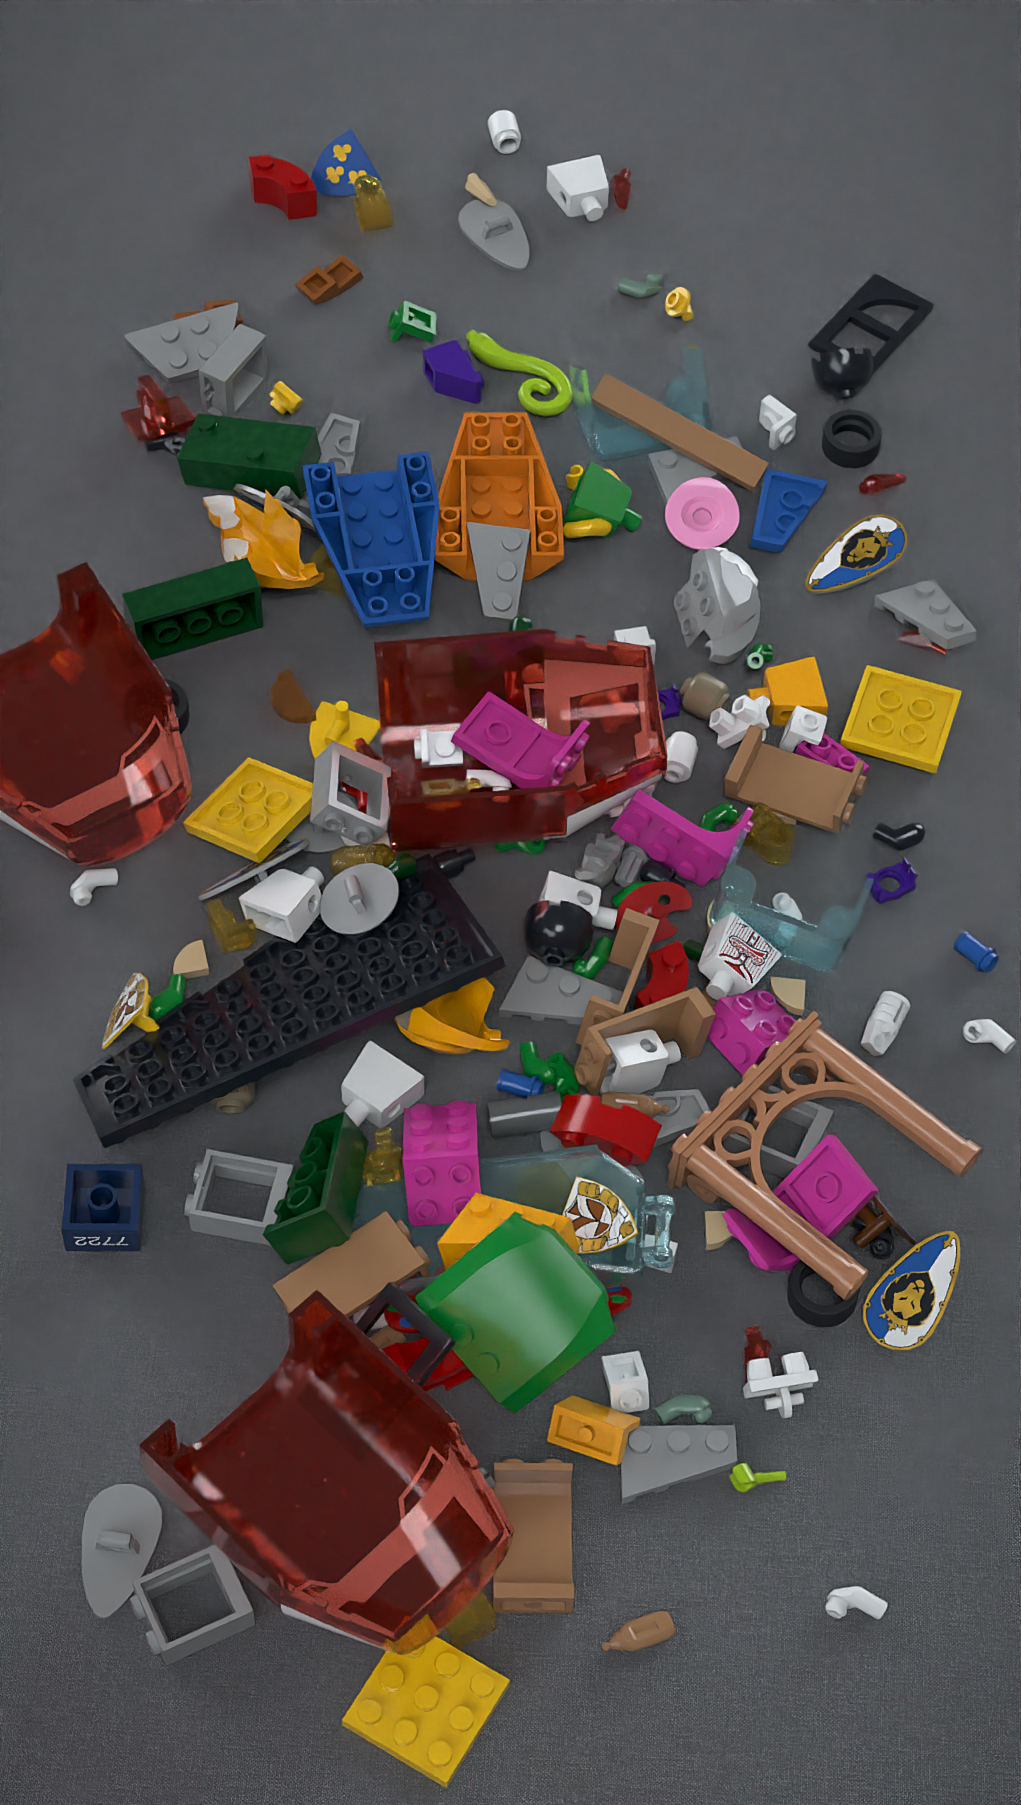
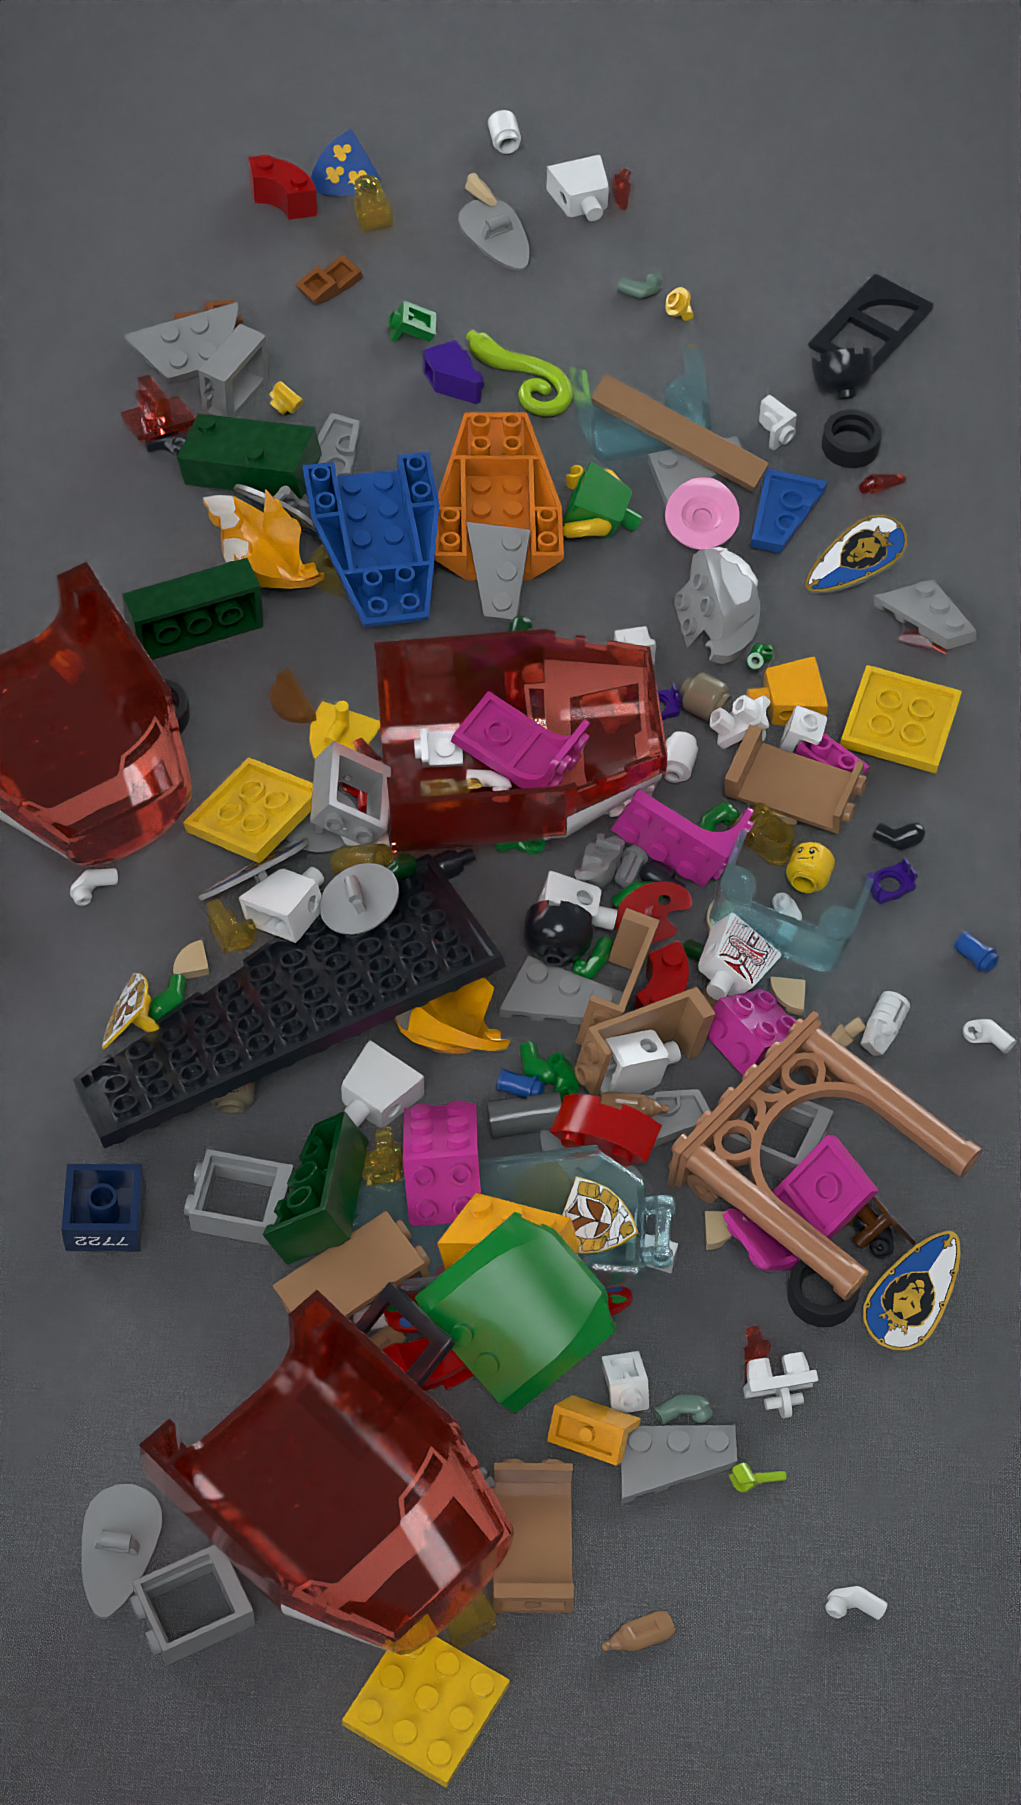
none -> yellow head [786,842,835,893]
none -> tan bar [831,1017,867,1048]

